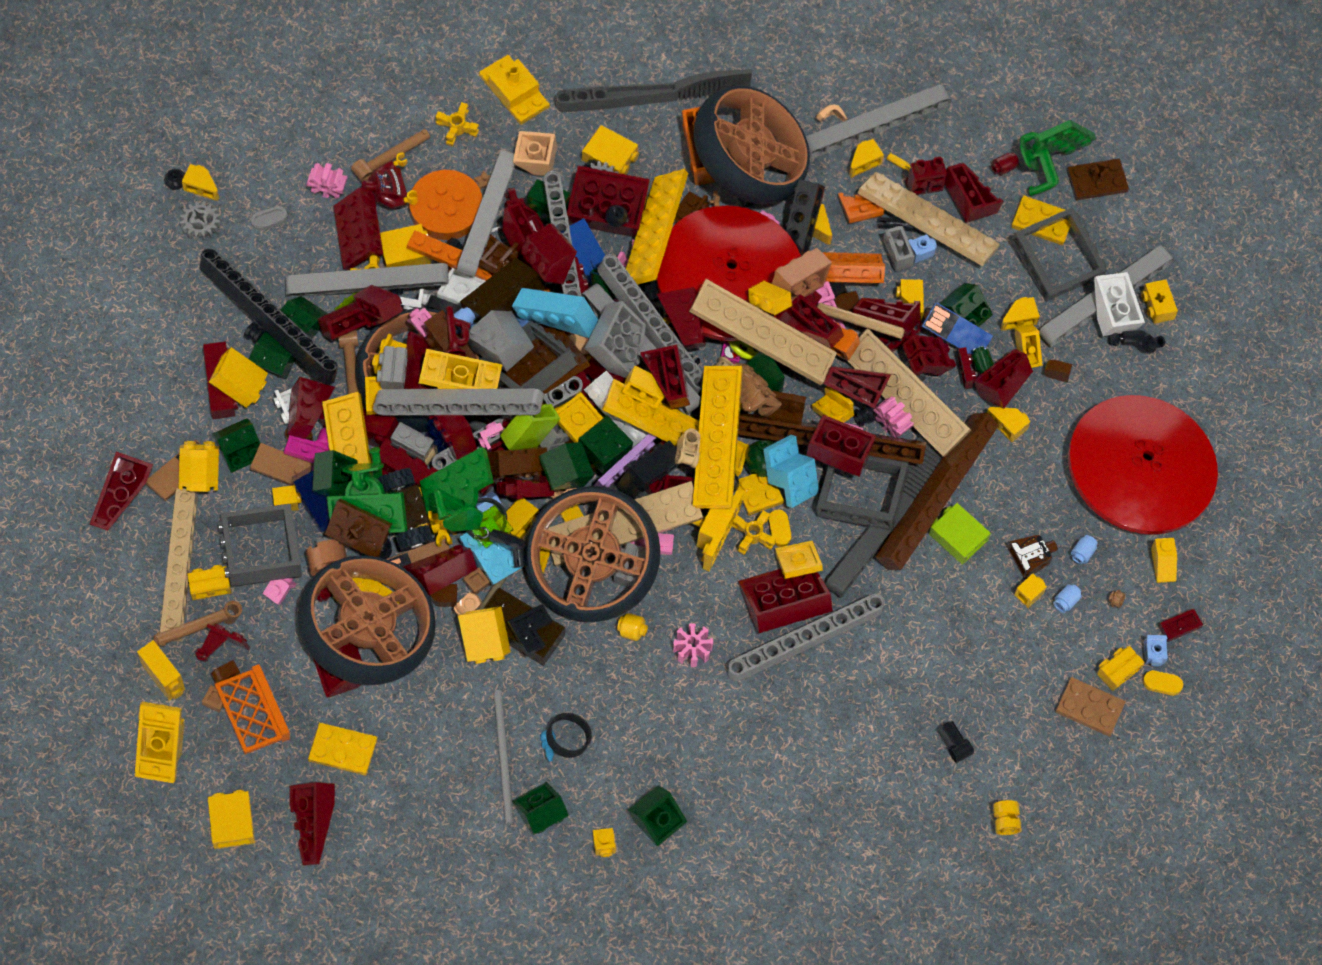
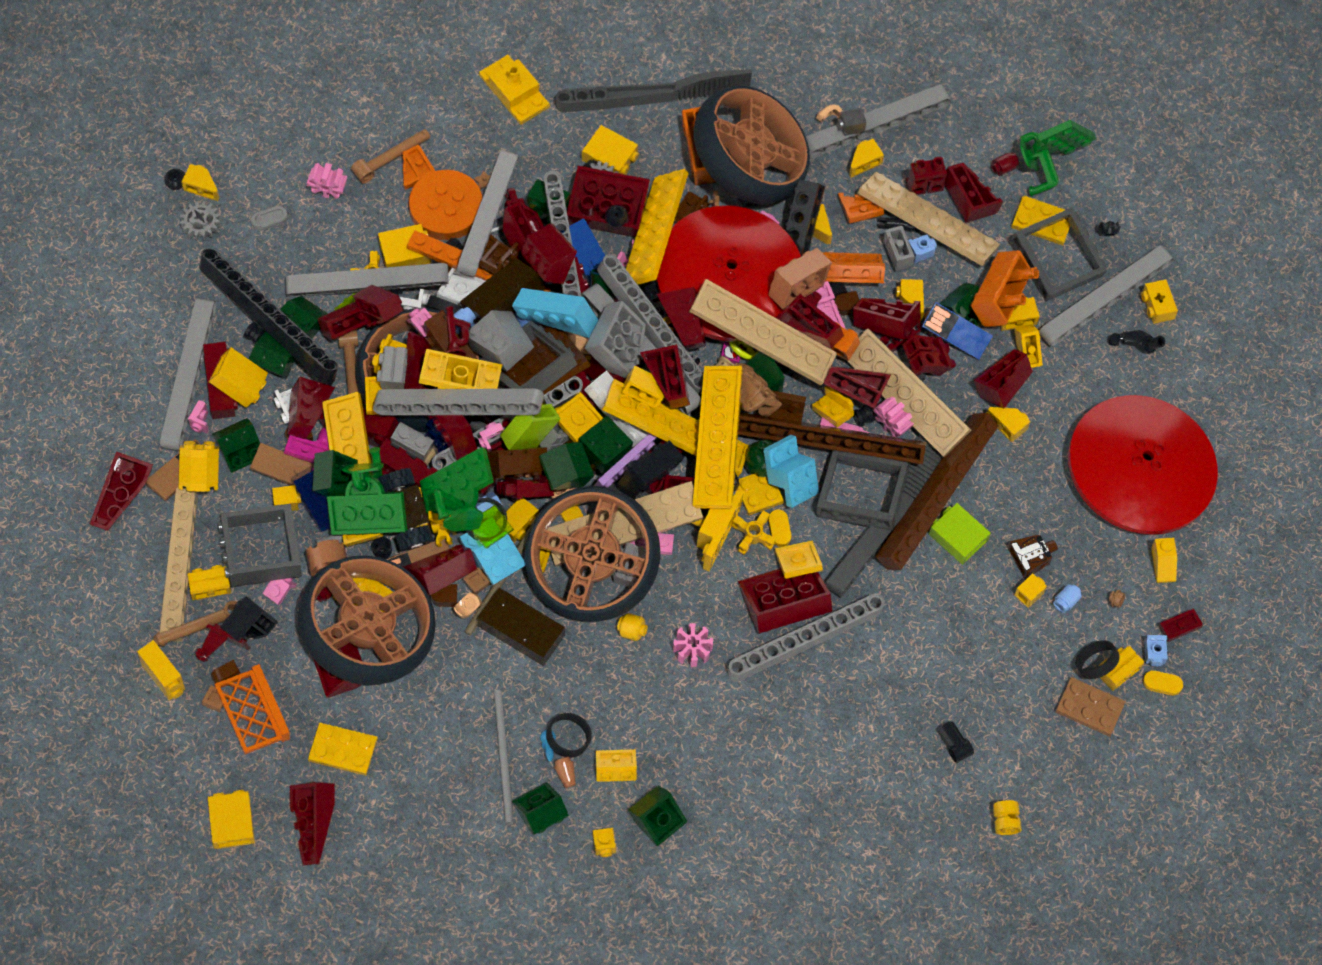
yellow brick [135,702,185,783] -> none
reddish brown plate [325,499,392,557] -> none
dark red bracket [333,187,383,271] -> none
dark red torso [362,152,418,209] -> none
yellow pin [435,102,479,146] -> none
yellow brick [458,606,511,664] -> none
black arm [478,527,527,568] -> none
black plate [508,604,552,656] -> none
light nougat slope [513,131,557,176] -> none
tan piece [675,429,701,468] -> none
yellow brick [748,281,792,316] -> none
dark red slope [806,415,876,477] -> none
tan axle [817,303,905,338] -> none
yellow pin [887,153,910,171] -> none
dark red plate [957,347,976,389] -> none
dark green brick [971,346,994,375] -> none
reddish brown piece [1044,360,1072,383] -> none
reddish brown plate [1067,158,1129,201] -> none
light blue brick [1071,535,1098,564] -> none
white slope [1094,272,1145,336] -> none
none -> light grey beam [160,298,216,451]
none -> bright pink bracket [188,400,209,433]
none -> black wedge [220,596,278,641]
none -> orange wing [403,144,435,190]
none -> nougat cone [554,757,576,788]
none -> yellow bracket [596,749,637,782]
none -> flat silver brick [838,107,867,136]
none -> orange piece [971,250,1039,327]
none -> black tyre [1075,640,1120,679]
none -> black plate [1097,221,1121,236]

